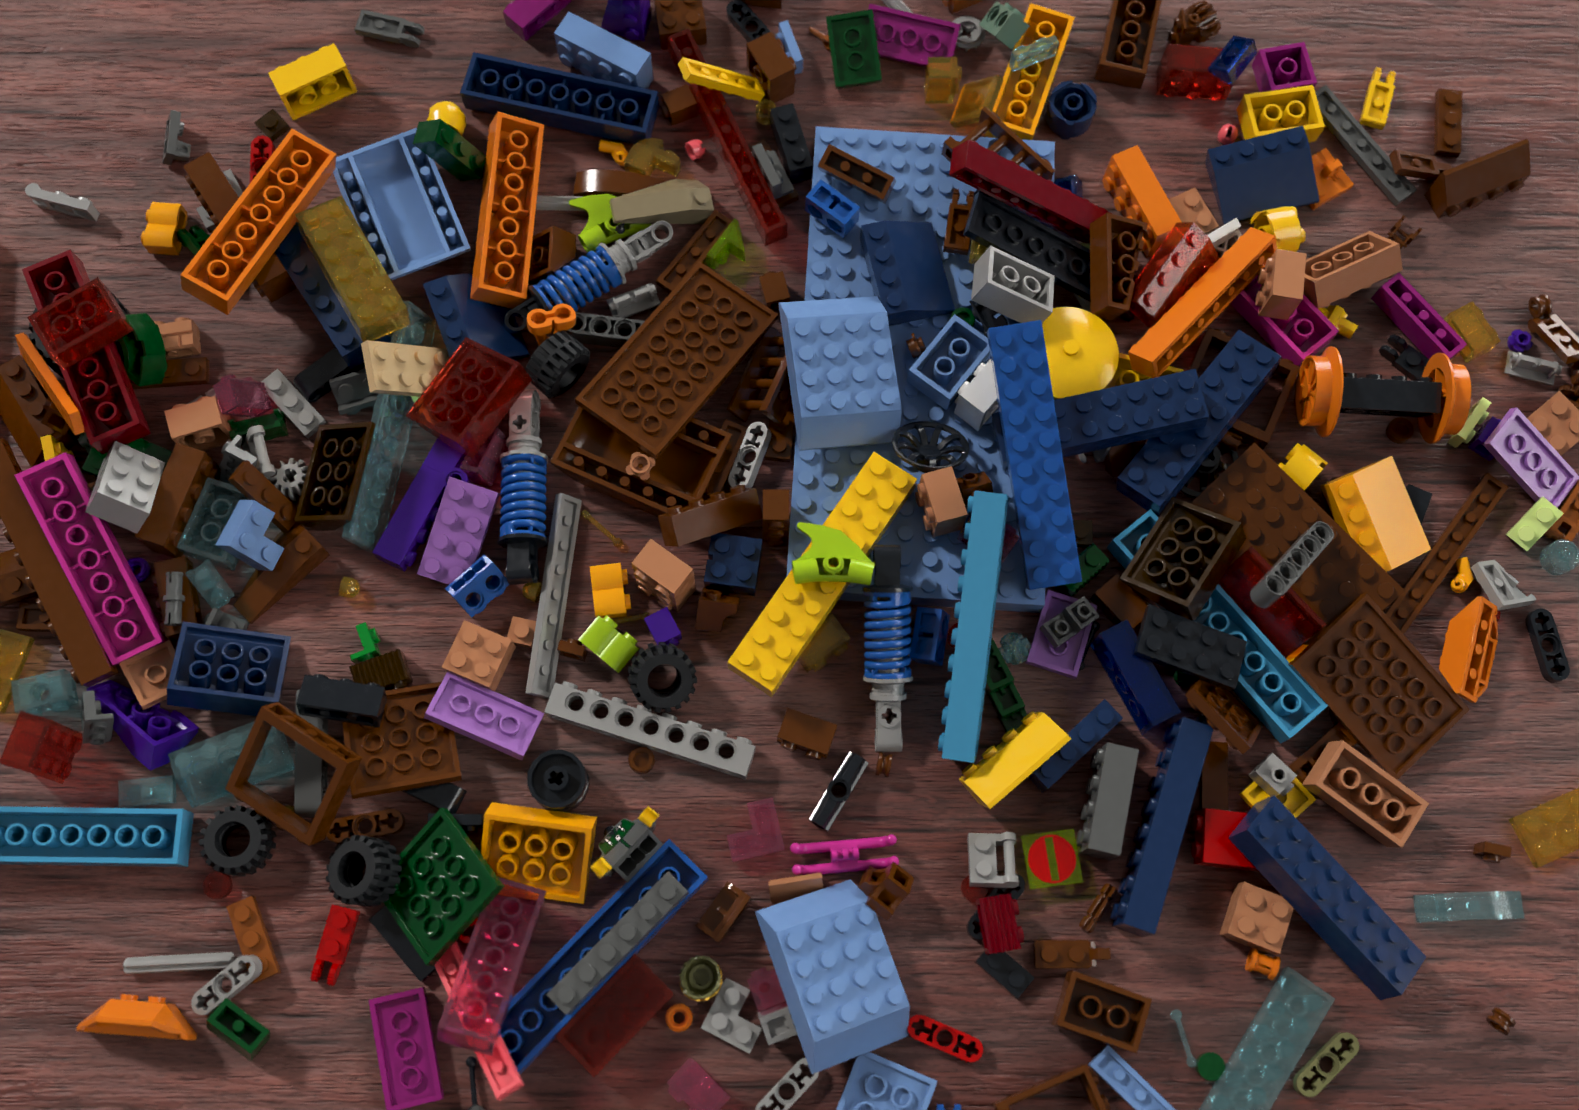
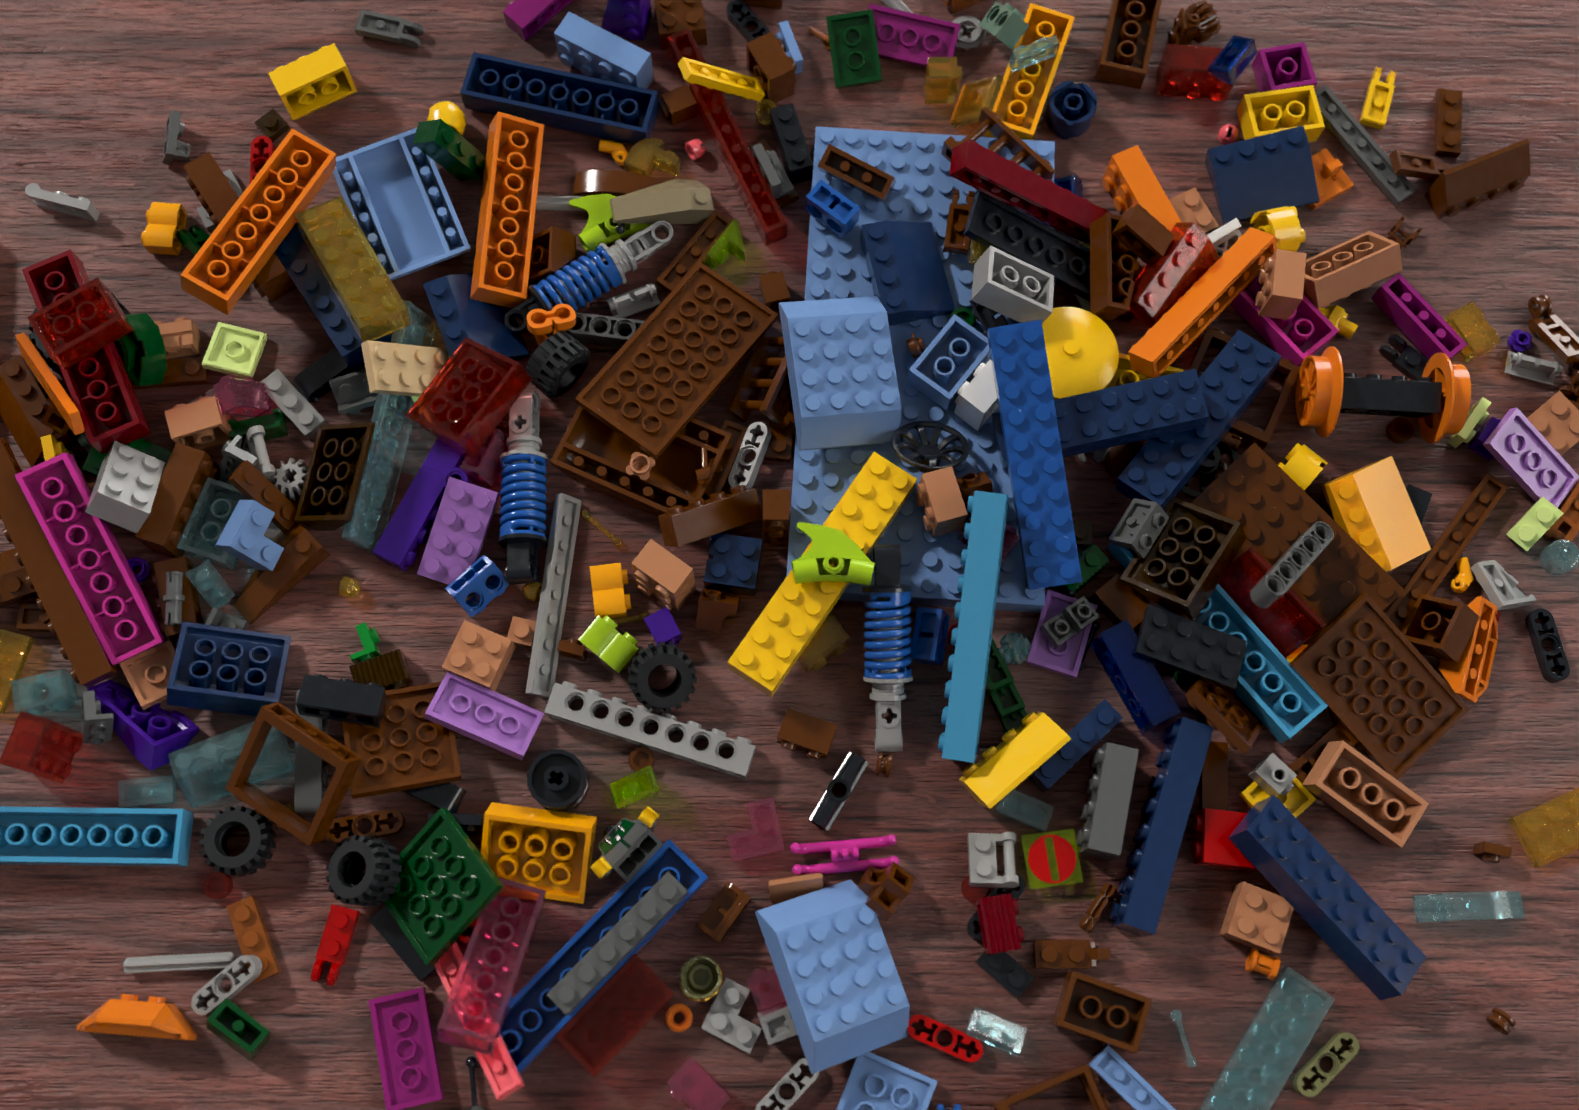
dark green tile [1195,1052,1225,1081] -> none
none -> yellowish green plate [201,322,268,380]
none -> clear neon green slope [610,766,659,809]
none -> reddish brown hand [695,448,711,484]
none -> clear light blue plate [966,1007,1026,1056]
none -> clear light blue plate [994,789,1055,832]
none -> dark grey bracket [1109,498,1169,558]
none -> reddish brown brick [1112,204,1174,265]
none -> reddish brown brick [1402,593,1480,663]

